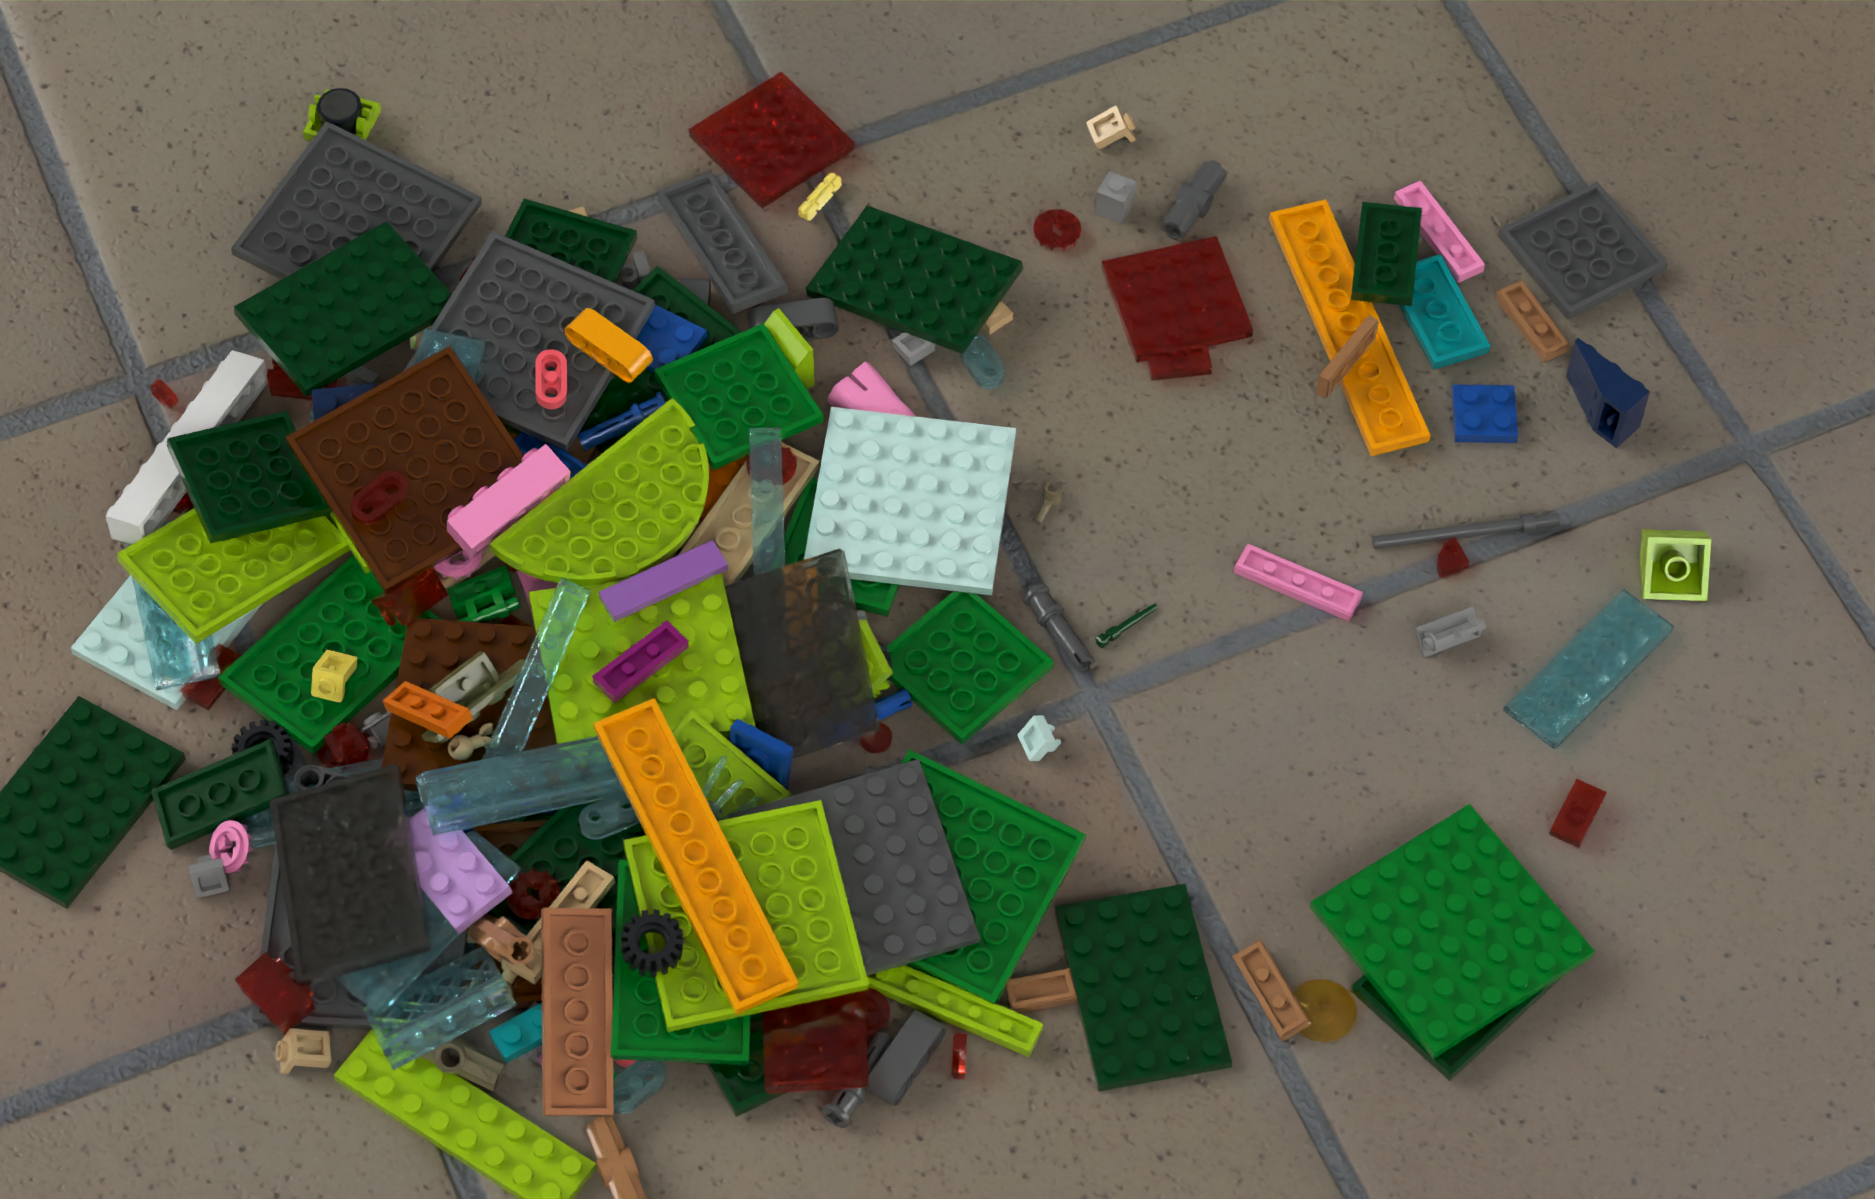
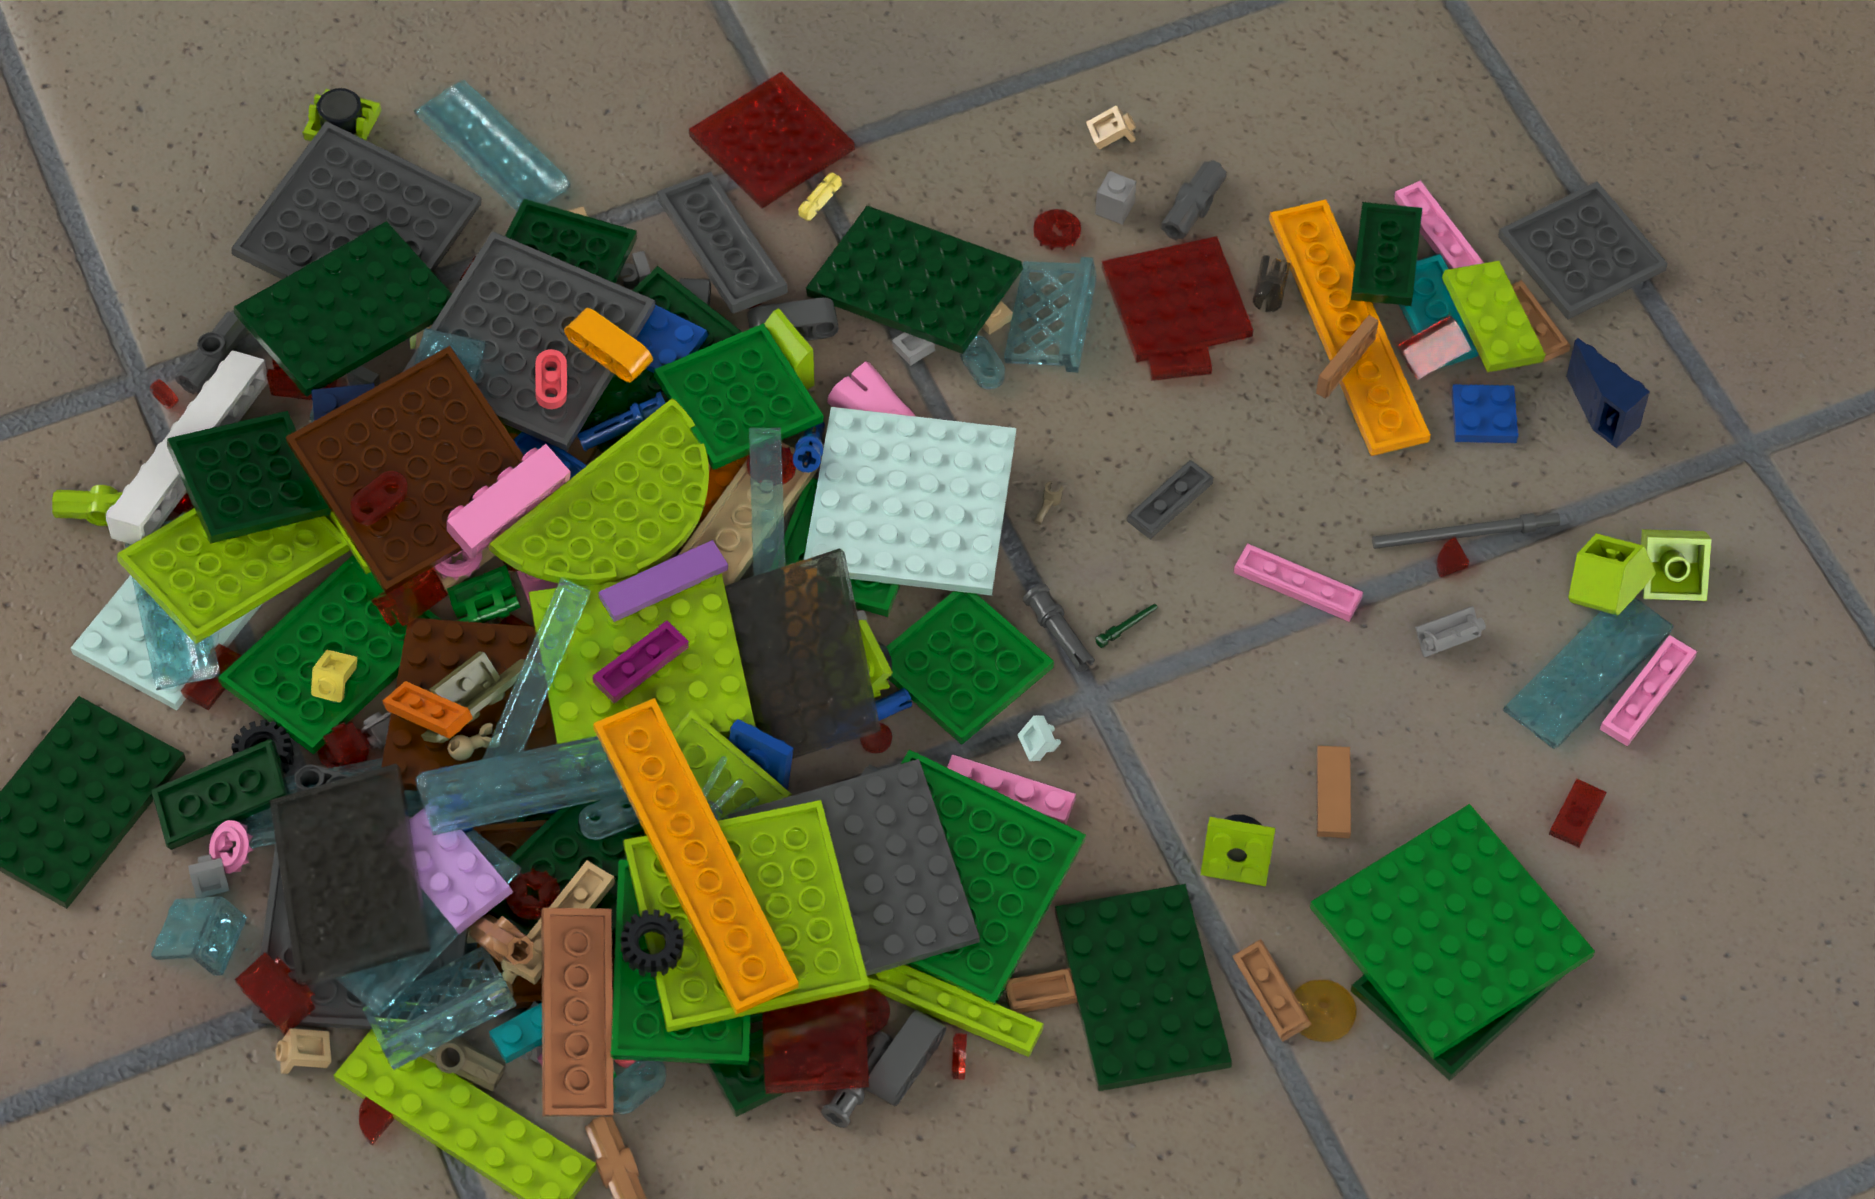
none -> lime piece [52,485,123,526]
none -> clear light blue bracket [151,896,247,976]
none -> dark grey piece [175,310,249,394]
none -> clear red tile [359,1097,394,1146]
none -> clear light blue plate [414,80,571,211]
none -> blue pin [793,421,825,473]
none -> bright pink plate [947,754,1076,825]
none -> clear light blue fence [1004,257,1097,373]
none -> dark grey tile [1127,460,1214,540]
none -> lime piece [1200,814,1276,887]
none -> clear smoke arm [1252,255,1291,312]
none -> medium nougat tile [1317,746,1351,838]
none -> clear red hinge [1397,316,1472,380]
none -> lime plate [1442,261,1546,372]
none -> lime slope [1568,533,1656,616]
none -> bright pink plate [1600,635,1697,746]

